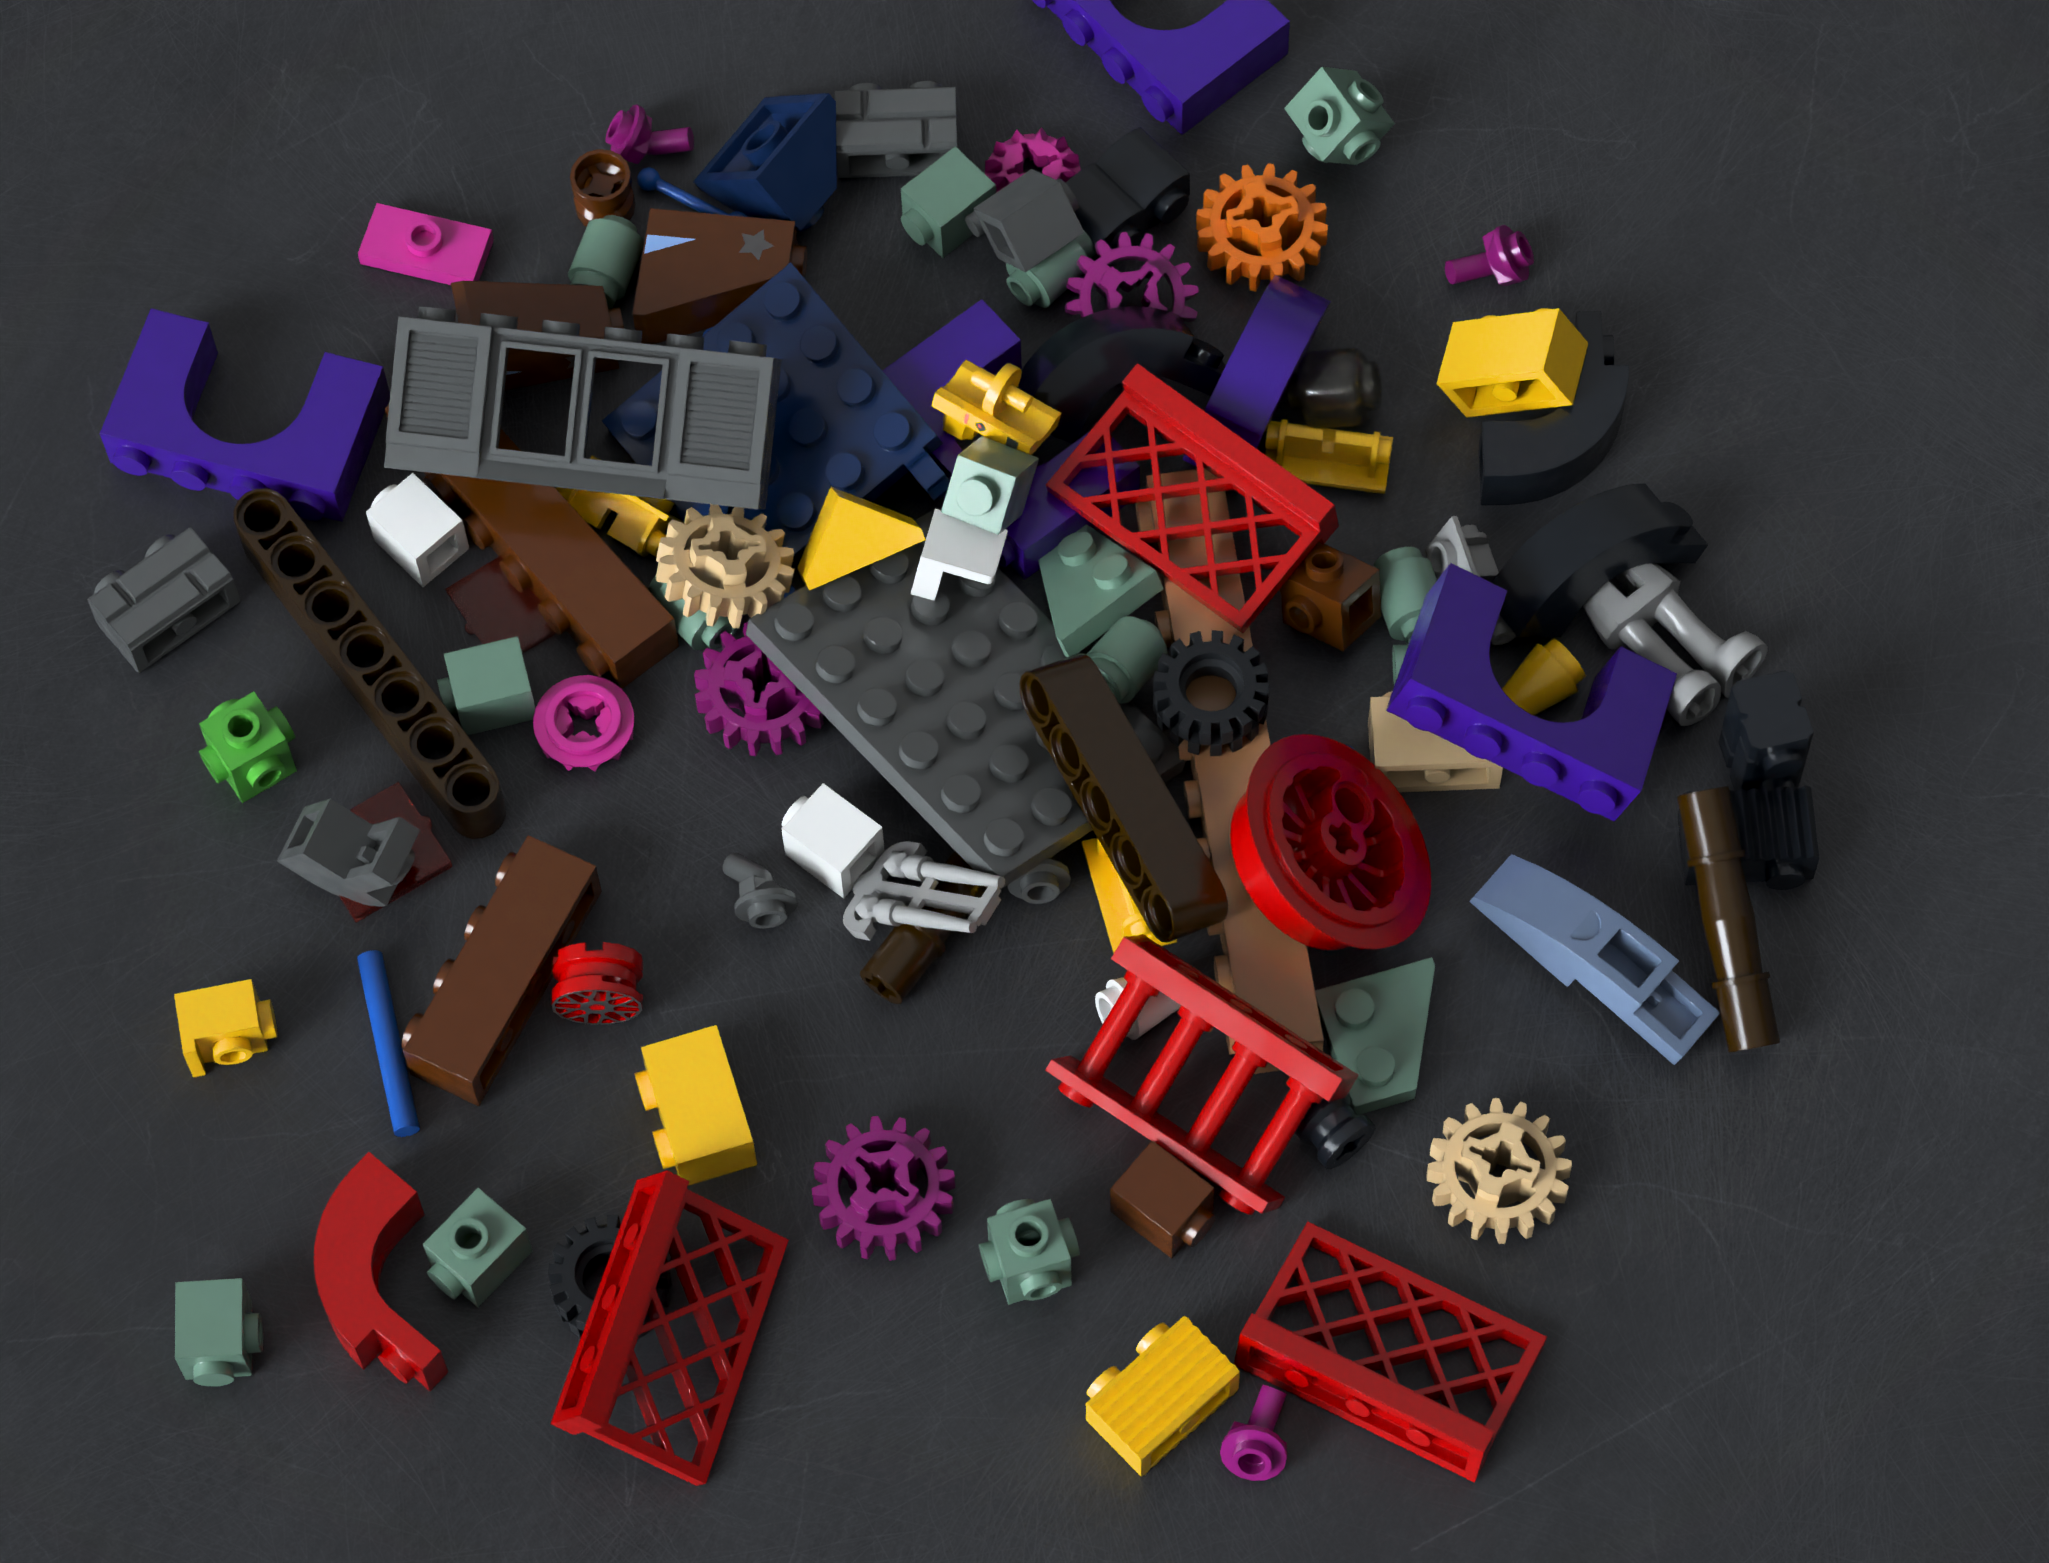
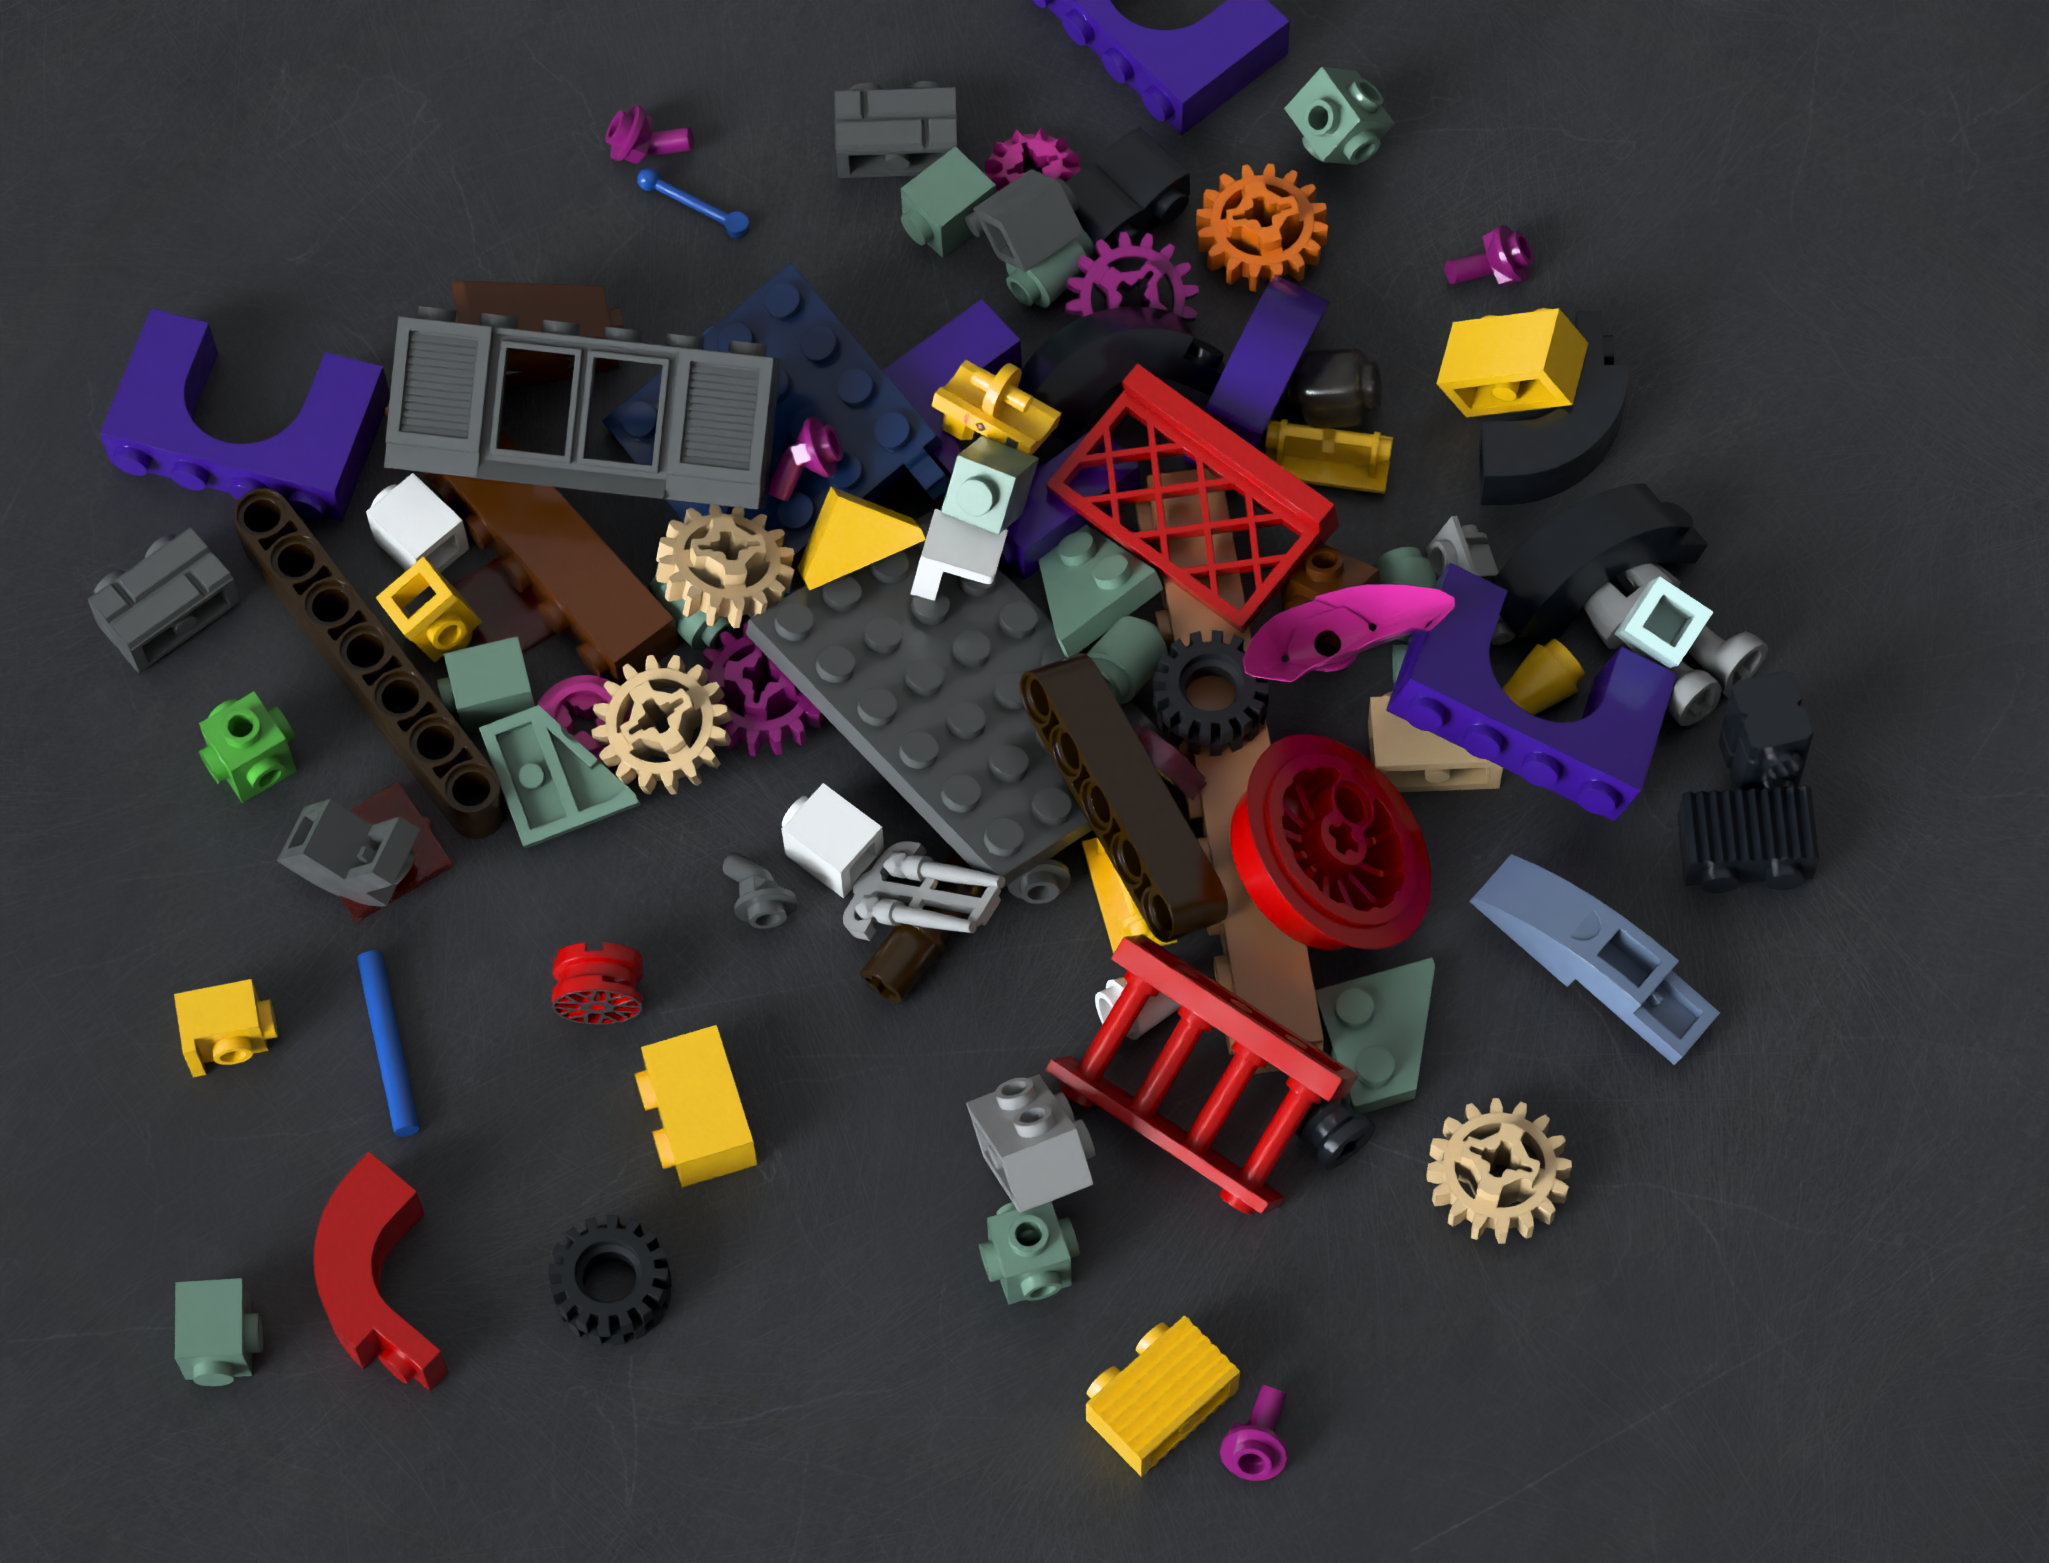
dark pink plate [358,203,494,285] -> none
reddish brown brick [401,835,602,1106] -> none
sand green brick [423,1188,533,1307] -> none
red fence [550,1170,789,1486] -> none
yellow hinge [556,455,684,557] -> none
sand green brick [568,215,644,309] -> none
reddish brown wheel [570,149,636,227] -> none
reddish brown slope [633,208,808,344] -> none
dark blue slope [693,93,837,232] -> none
magenta gear [811,1116,955,1261] -> none
reddish brown brick [1110,1141,1216,1259] -> none
red fence [1234,1221,1547,1483] -> none
dark brown piece [1677,786,1780,1053] -> none
none -> yellow brick [376,556,482,663]
none -> sand green wing [479,705,641,849]
none -> tan gear [591,655,733,795]
none -> magenta plate [766,417,843,501]
none -> light grey brick [966,1074,1096,1213]
none -> clear pink tile [1134,724,1207,800]
none -> dark pink piece [1243,584,1455,682]
none -> light aqua brick [1614,577,1713,669]

